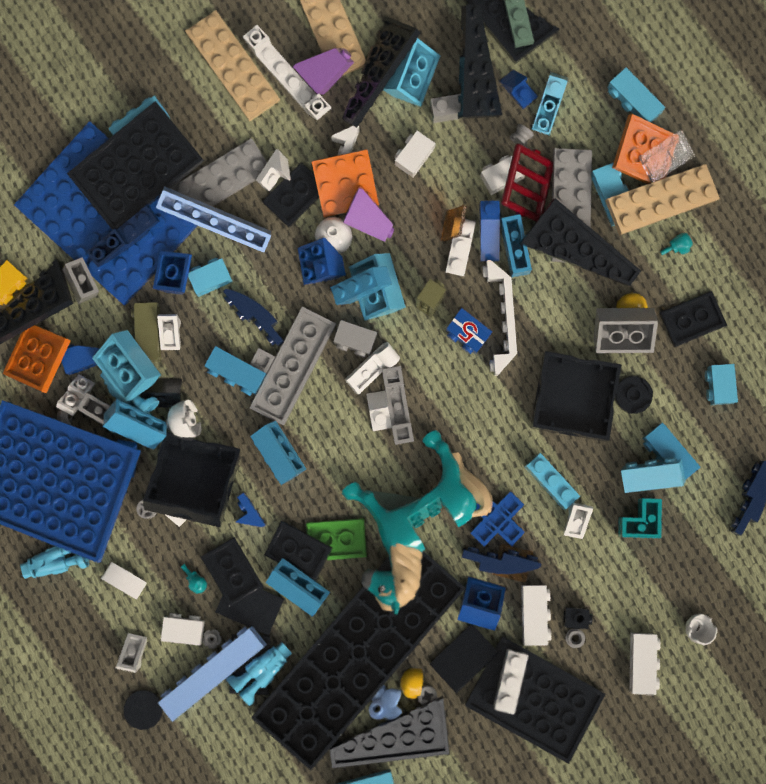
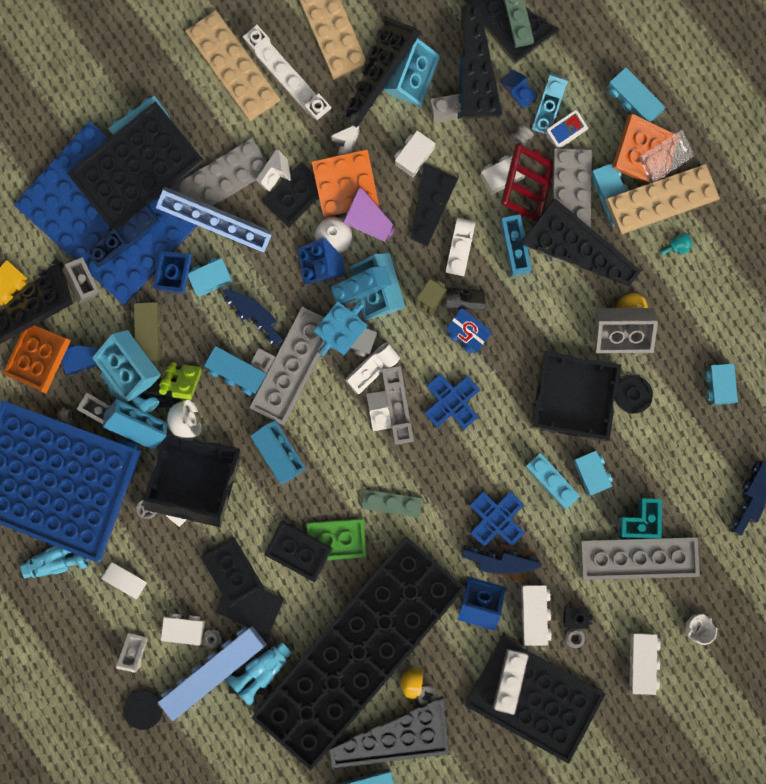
white slope [56,374,95,416] -> none
white slope [157,314,181,350] -> none
teal piece [181,564,207,594] -> none
blue slope [236,493,266,527] -> none
dark azure brick [265,558,330,617] -> none
medium lavender slope [293,48,354,95] -> none
teal animal [342,430,493,614] -> none
light blue plate [369,685,402,720] -> none
black tile [430,624,499,694] -> none
clear orange piece [441,205,467,241] -> none
blue slope [479,201,500,261] -> none
white slope [483,260,517,376] -> none
white slope [564,503,593,539] -> none
medium azure brick [621,457,685,493] -> none
dark azure brick [642,423,701,480] -> none
black tile [659,291,727,348] -> none
none -> lime plate [159,362,202,400]
none -> dark azure plate [314,301,368,357]
none -> black wing [411,163,458,247]
none -> blue plate [424,374,480,430]
none -> black plate [446,287,486,311]
none -> slope [546,110,588,149]
none -> medium azure brick [573,451,613,496]
none -> light grey plate [580,538,700,580]

